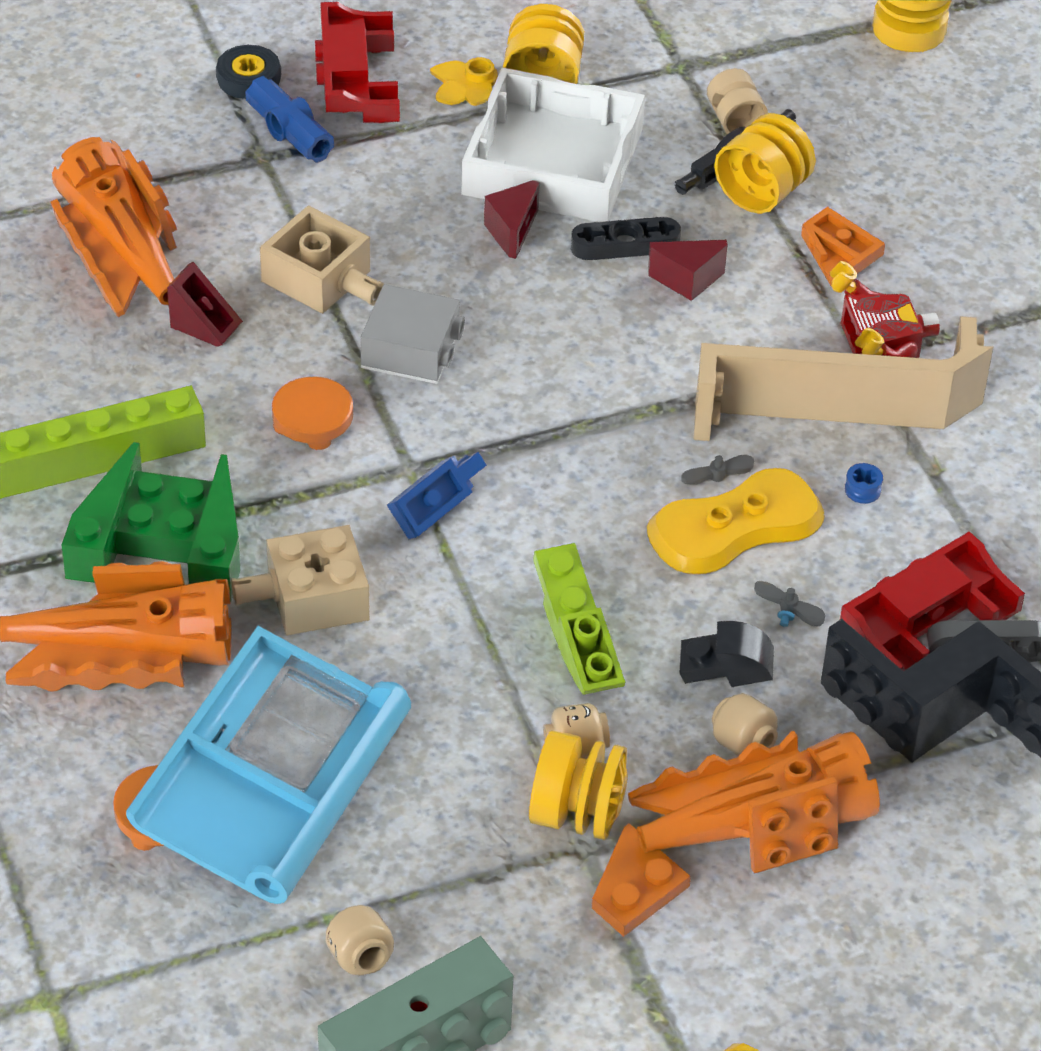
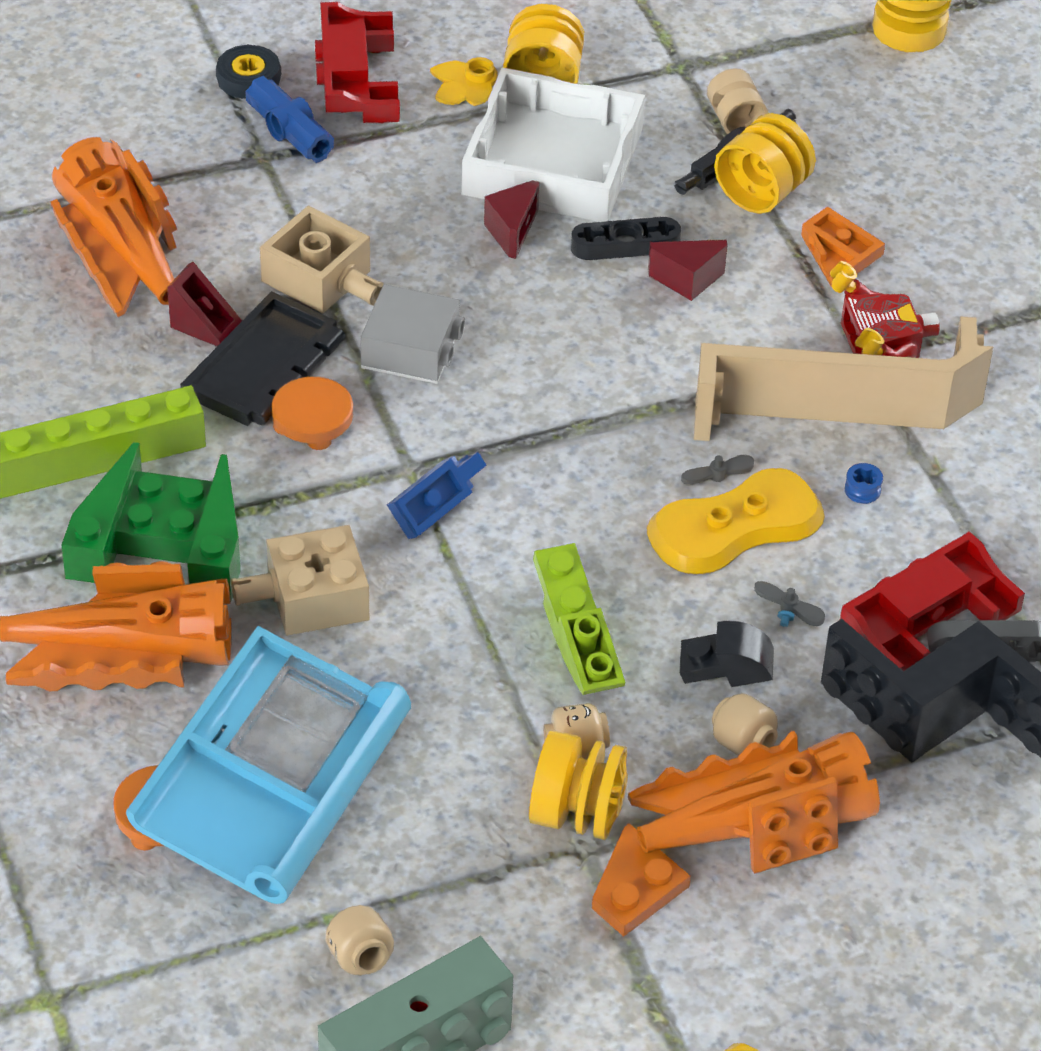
none -> black hinge [180,291,346,426]

